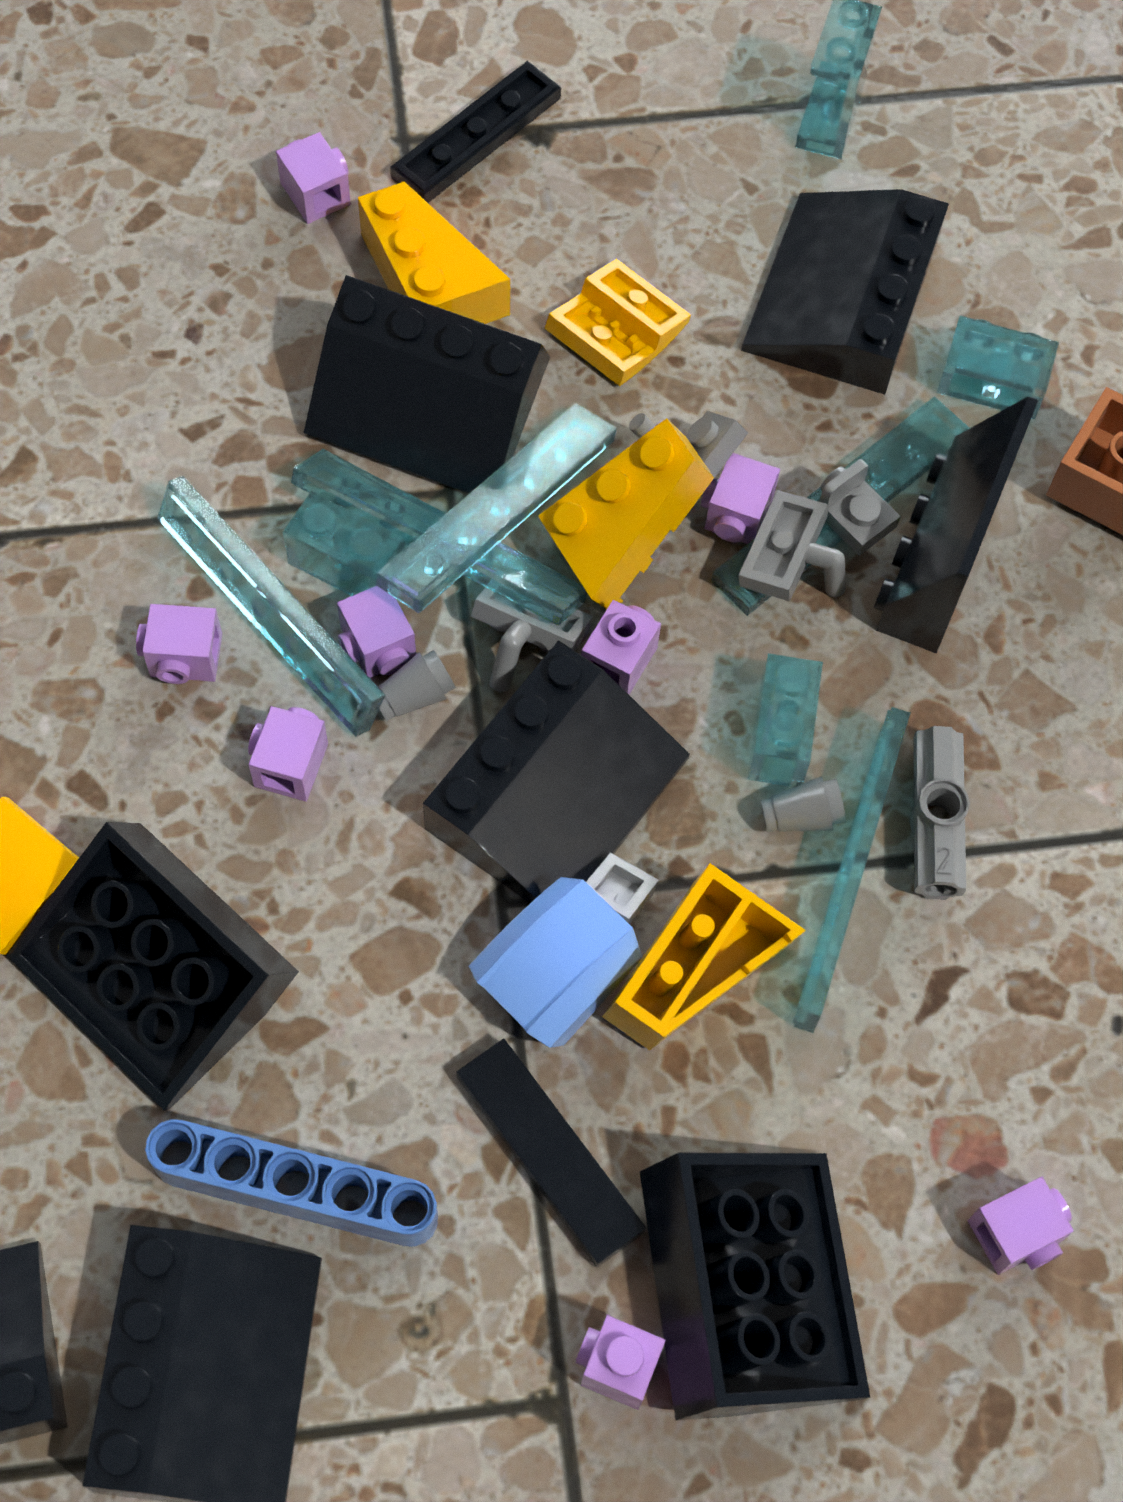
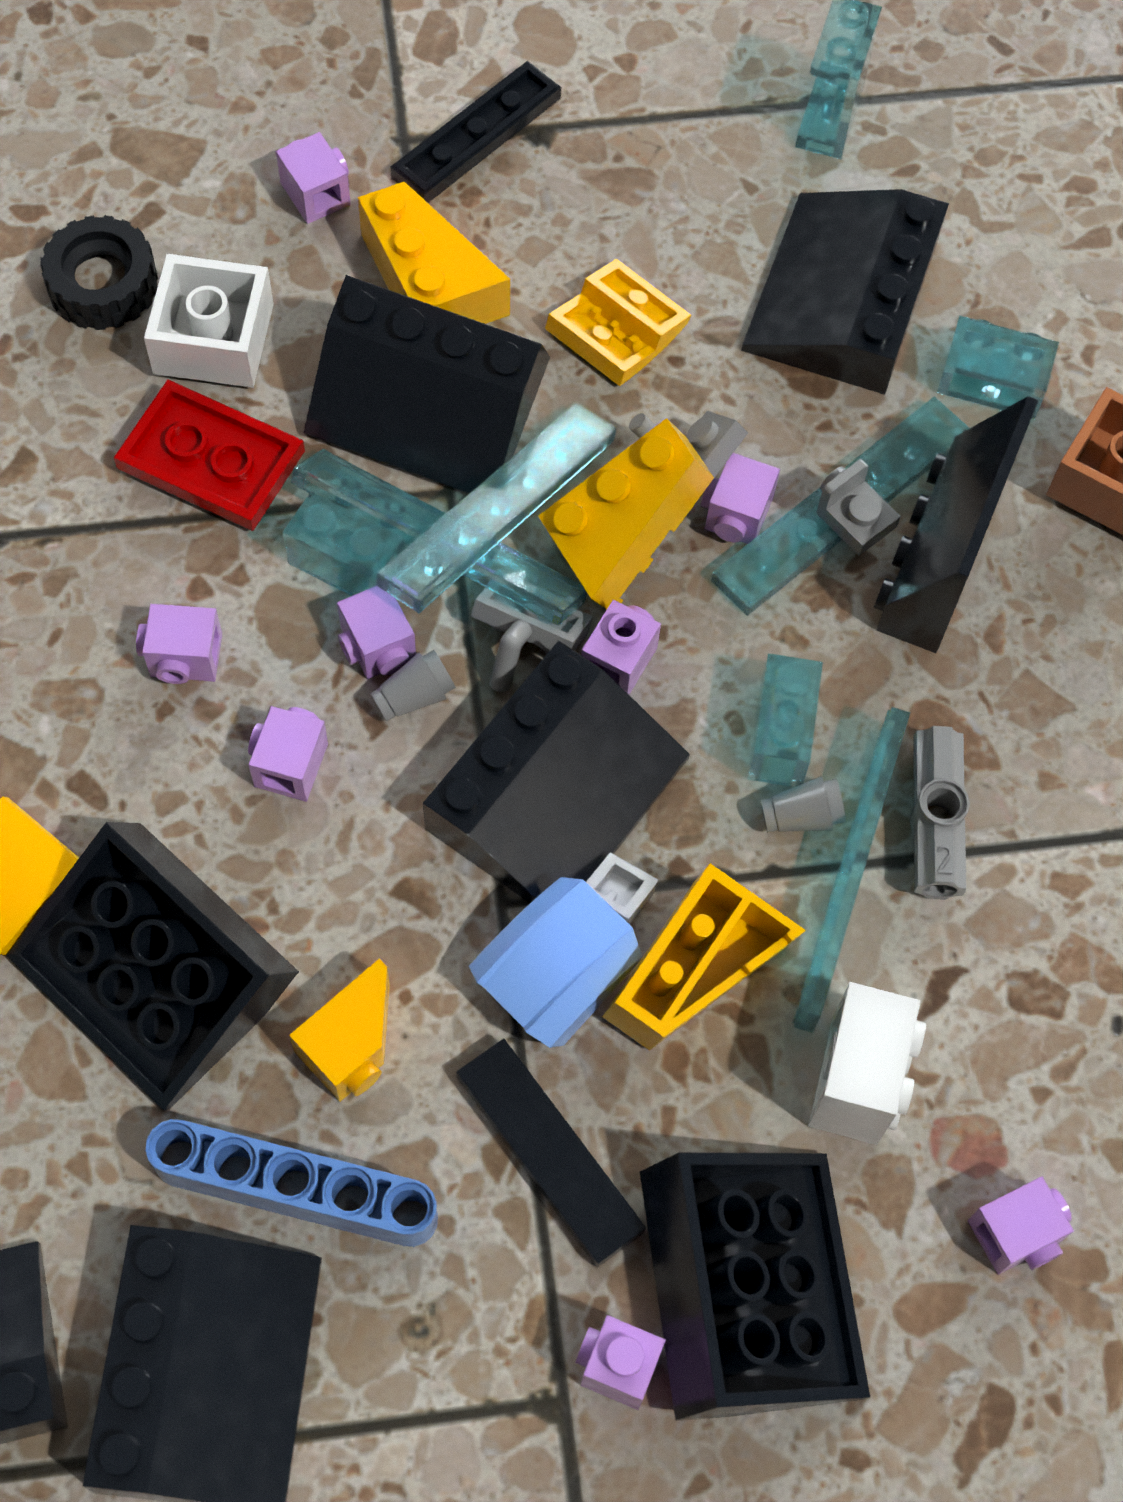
clear light blue tile [157,476,385,737] -> none
light grey plate [738,490,846,601] -> none
none -> black tyre [40,215,158,330]
none -> red plate [114,379,305,531]
none -> white brick [144,254,274,388]
none -> yellow slope [289,958,390,1102]
none -> white brick [808,982,926,1145]

